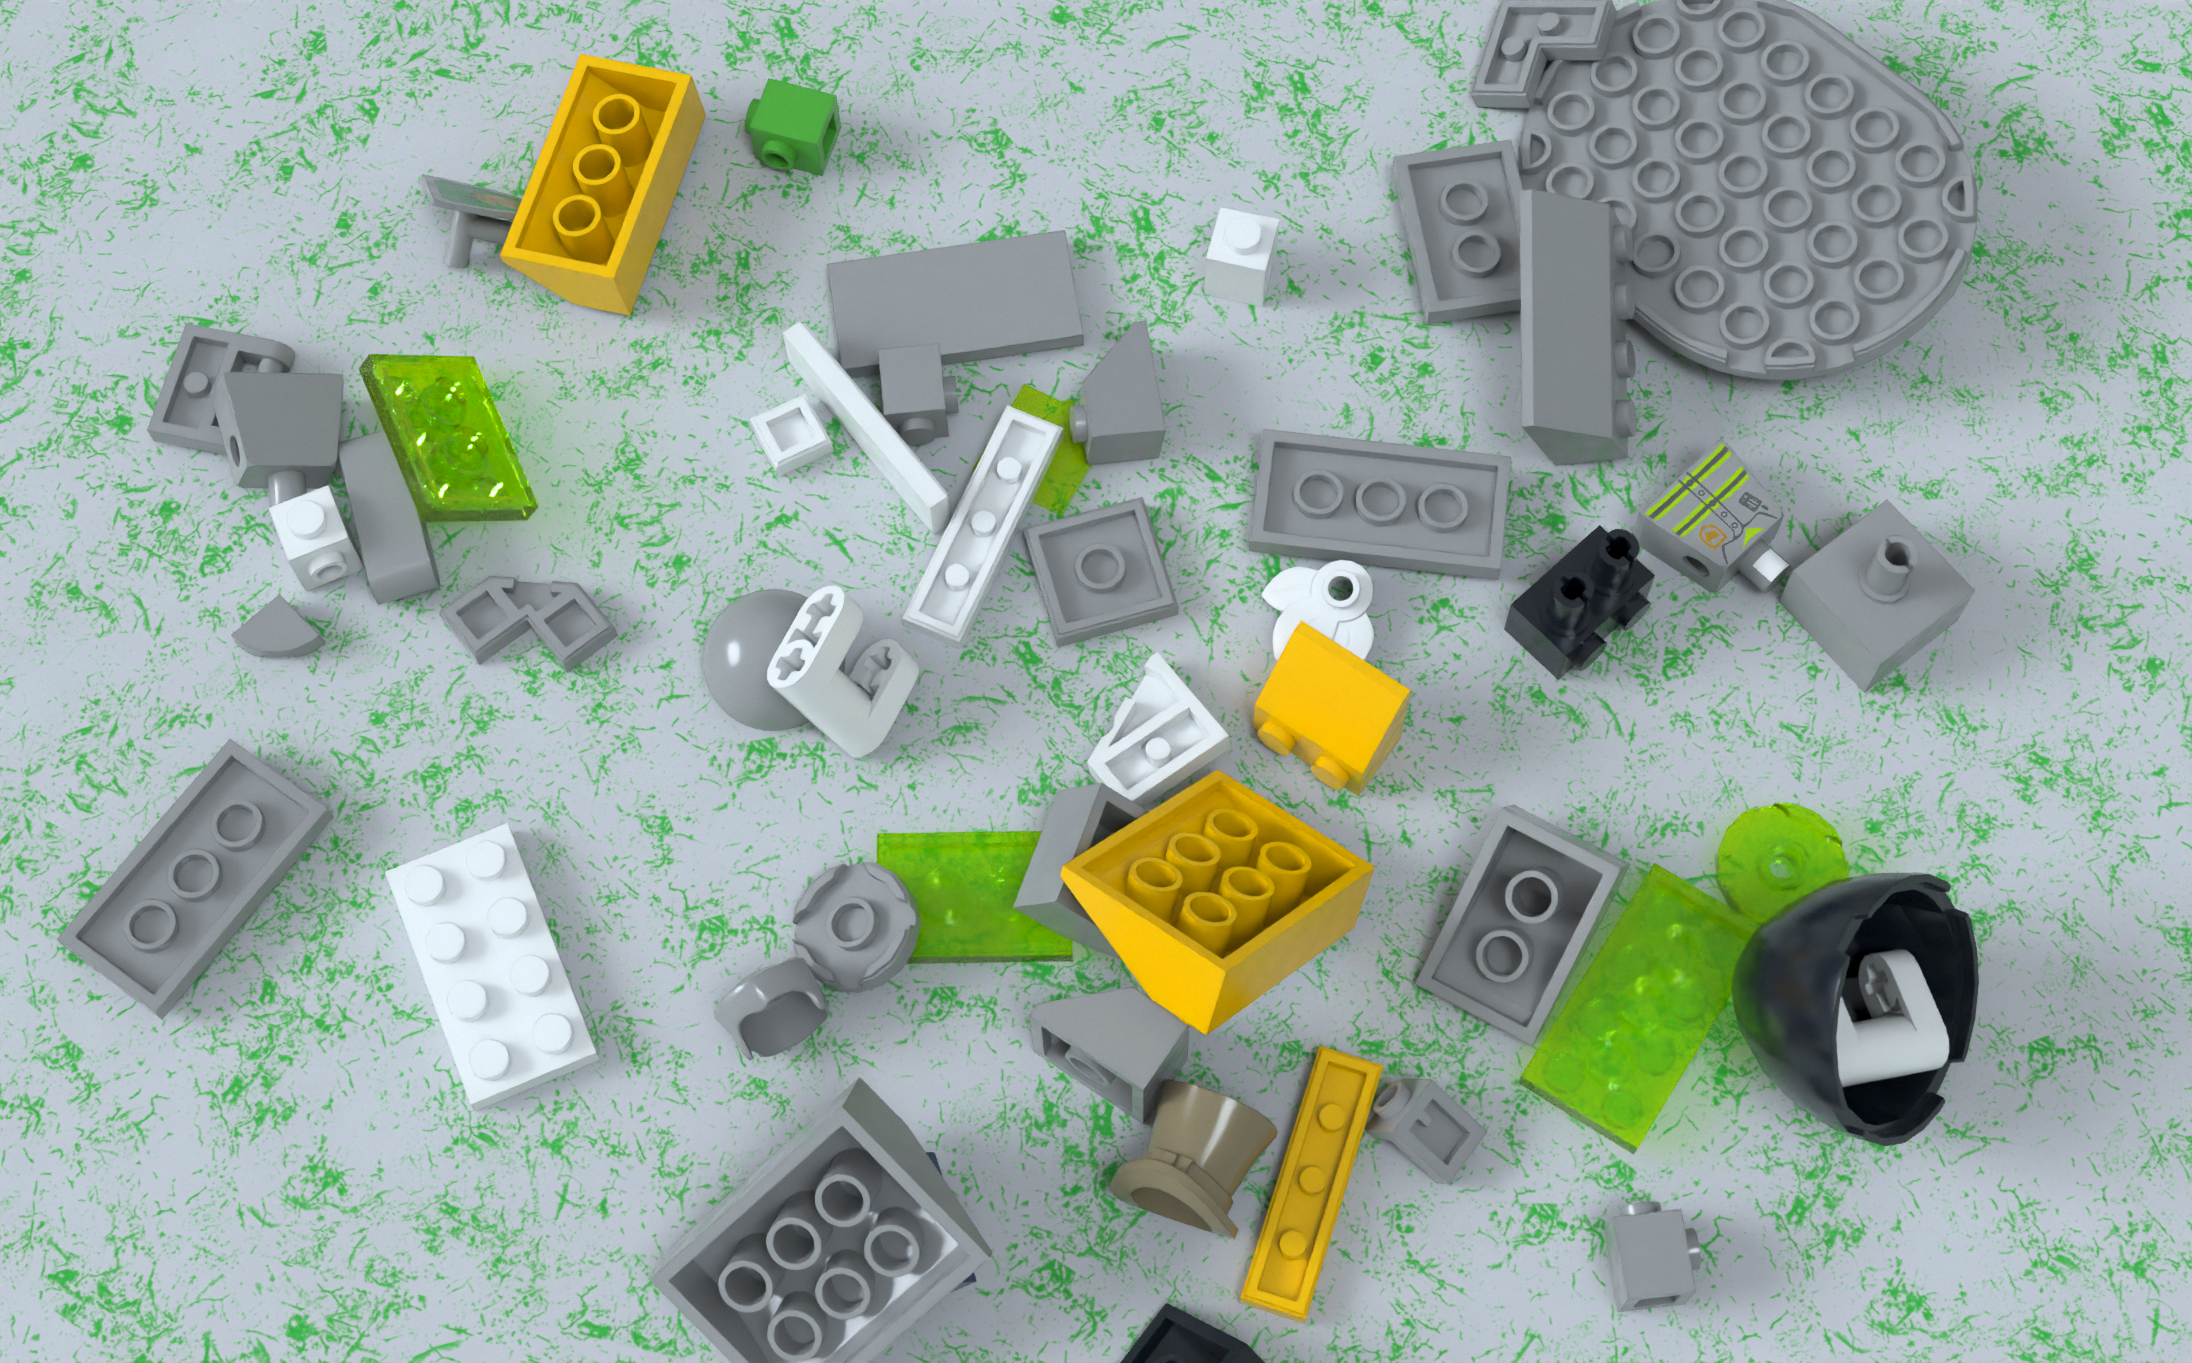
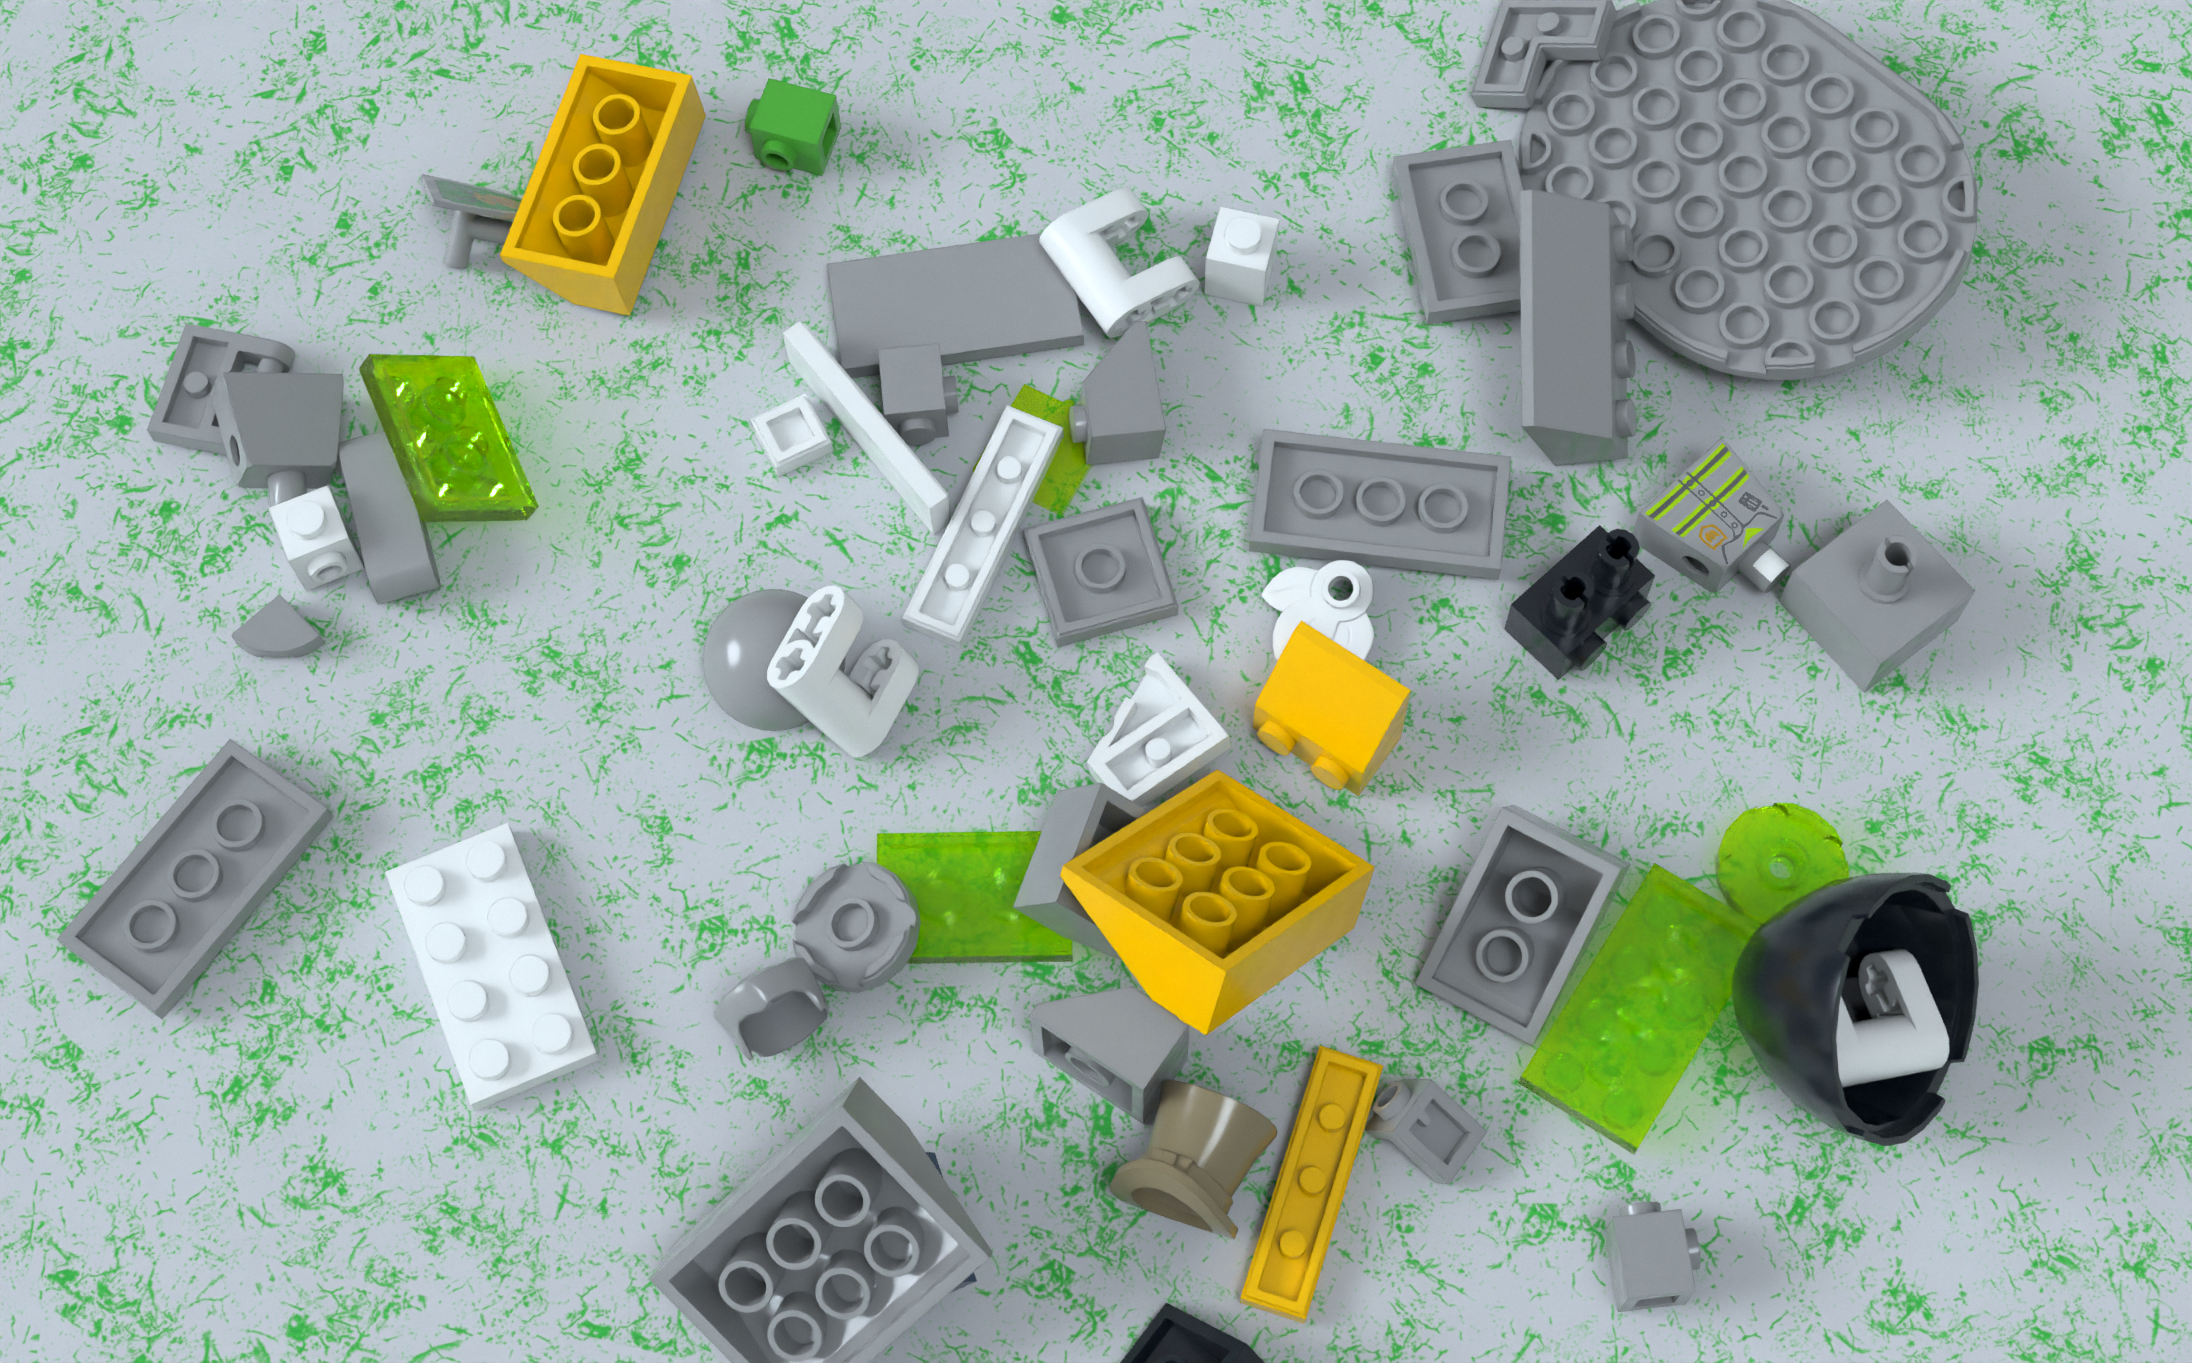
light grey tile [439,575,618,673] -> none
none -> white connector [1039,187,1200,338]

